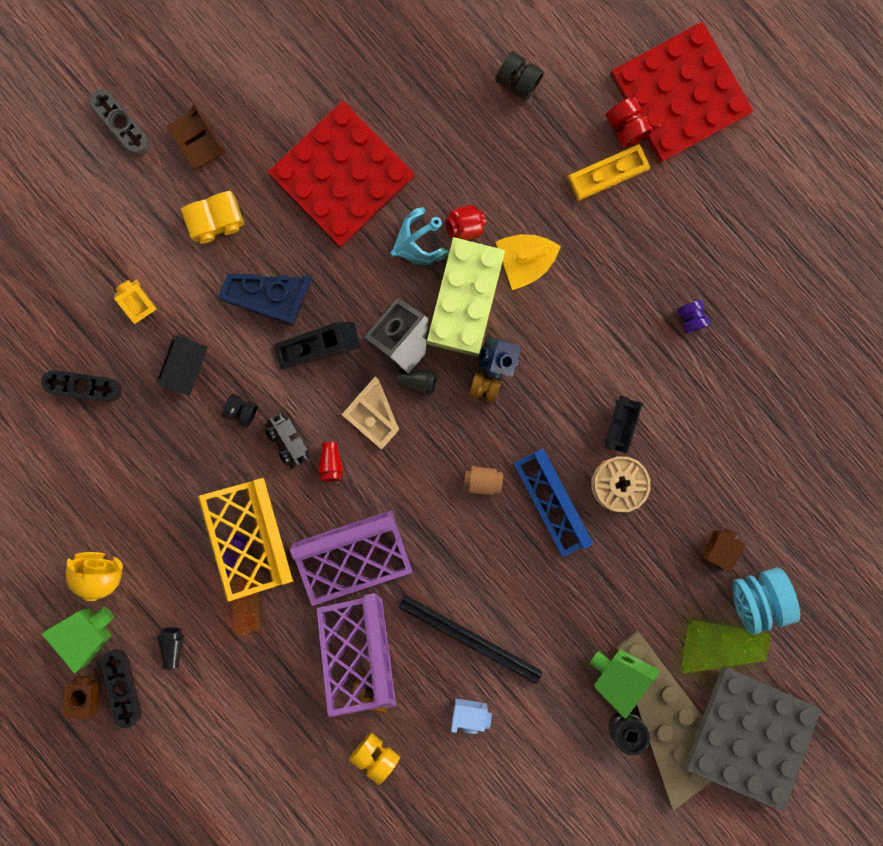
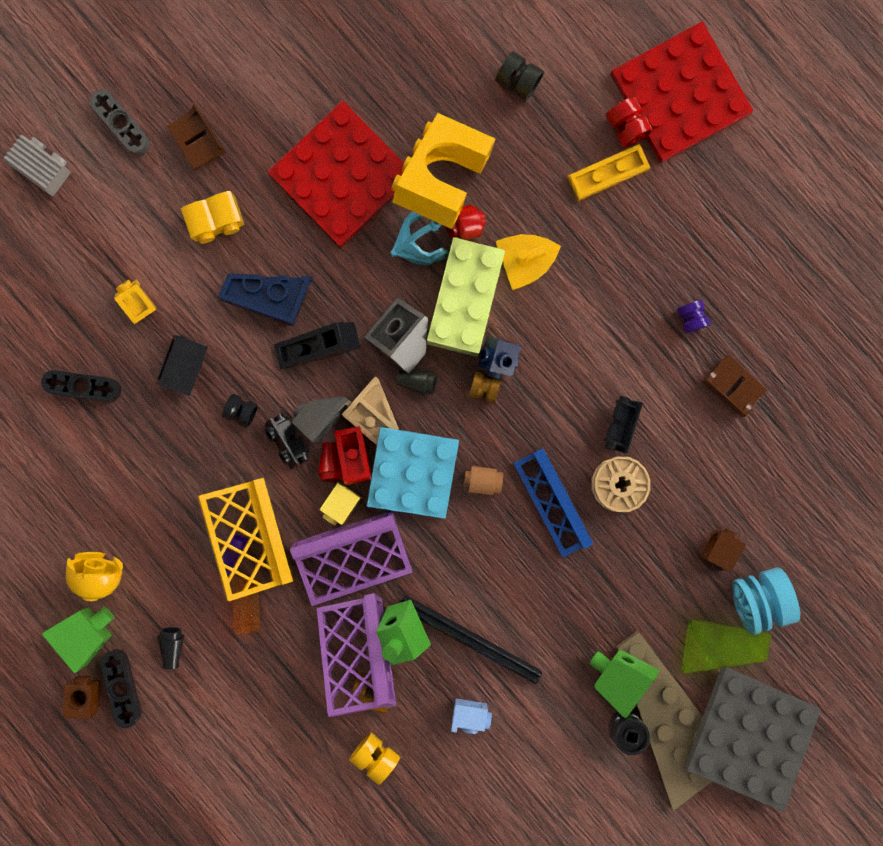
none -> light grey brick [3,135,71,196]
none -> dark grey slope [292,396,352,443]
none -> light yellow brick [320,483,362,526]
none -> red slope [334,426,372,485]
none -> medium azure plate [366,427,459,519]
none -> bright green torso [376,600,431,665]
none -> yellow arch [391,113,495,229]
none -> reddish brown piece [702,355,767,418]

